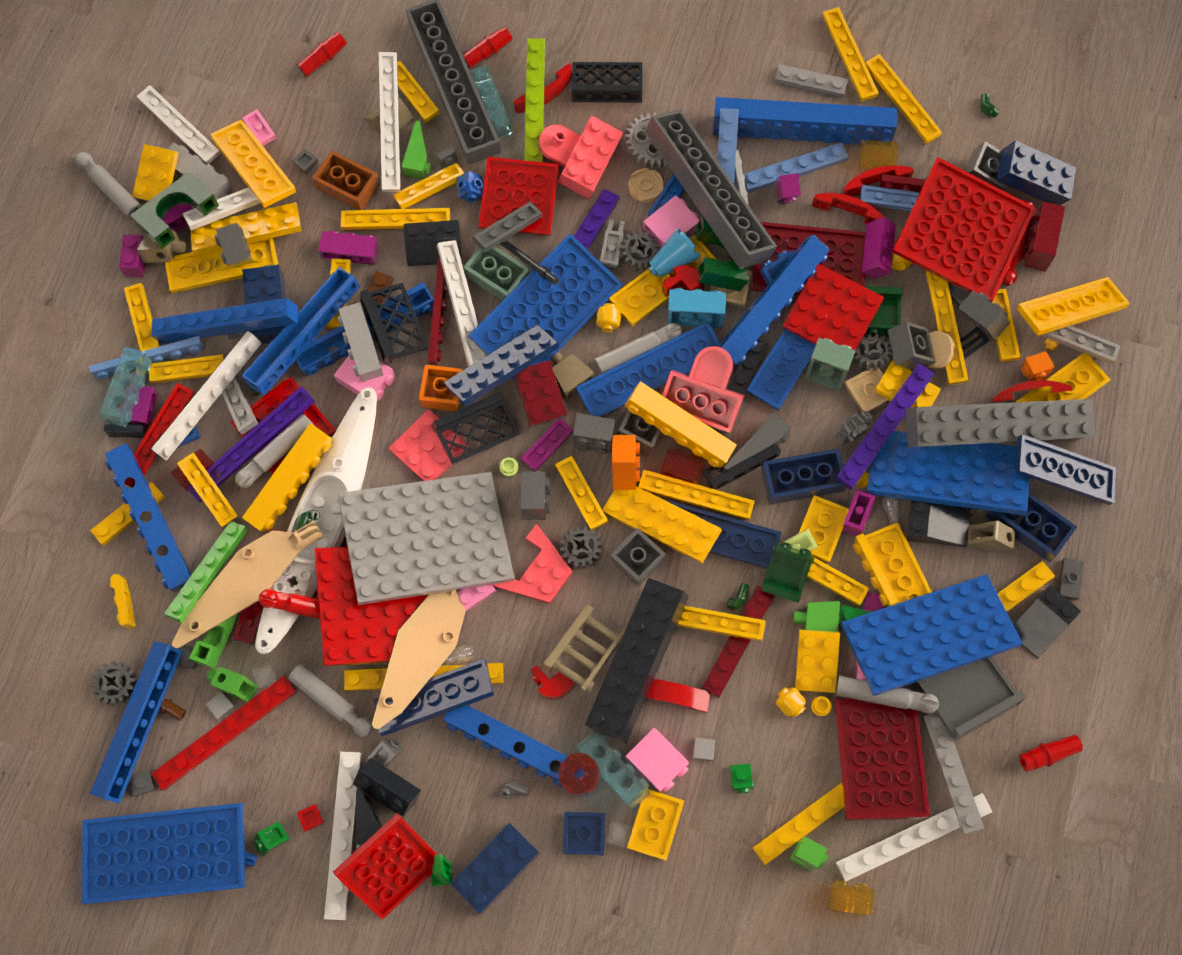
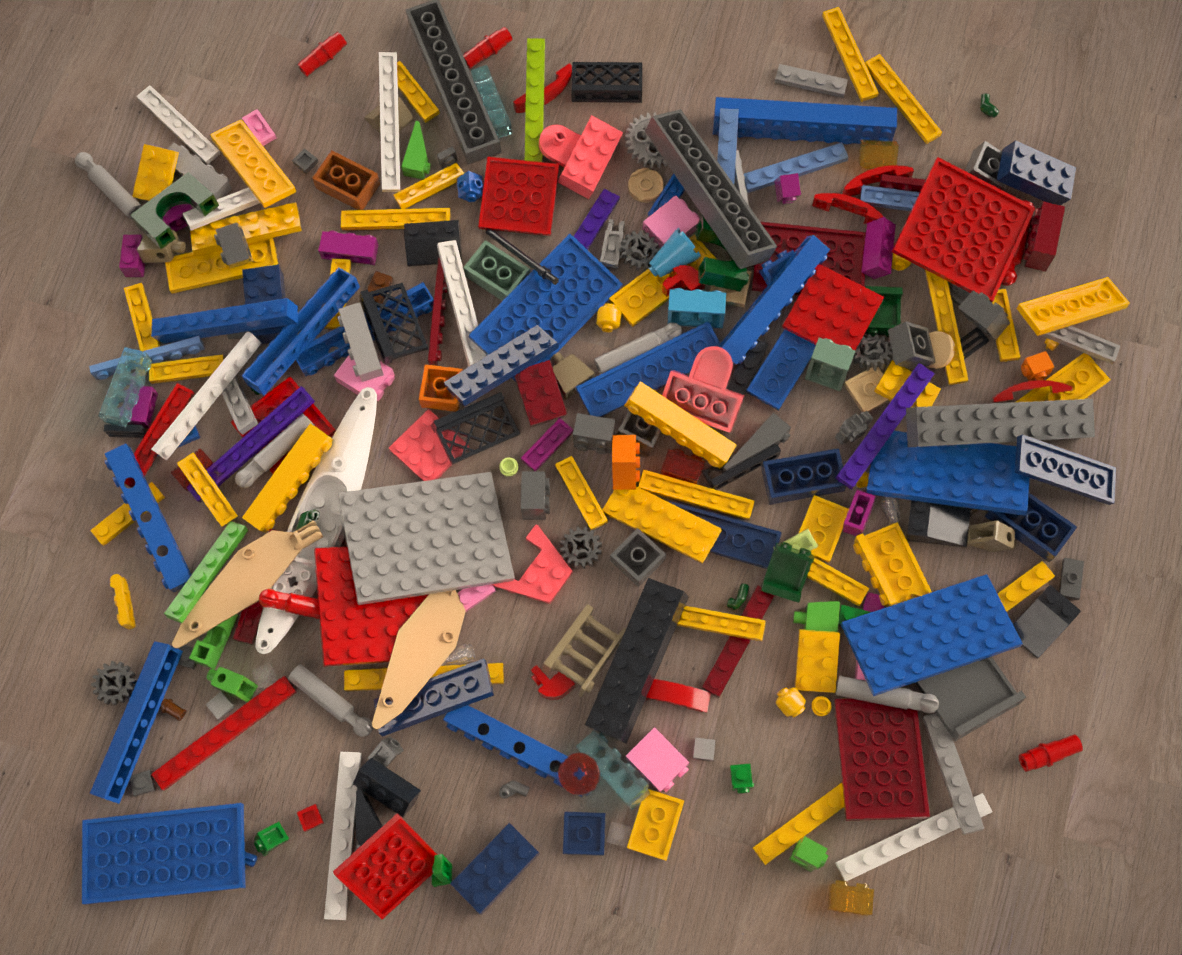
dark grey plate [473,201,542,252] -> none

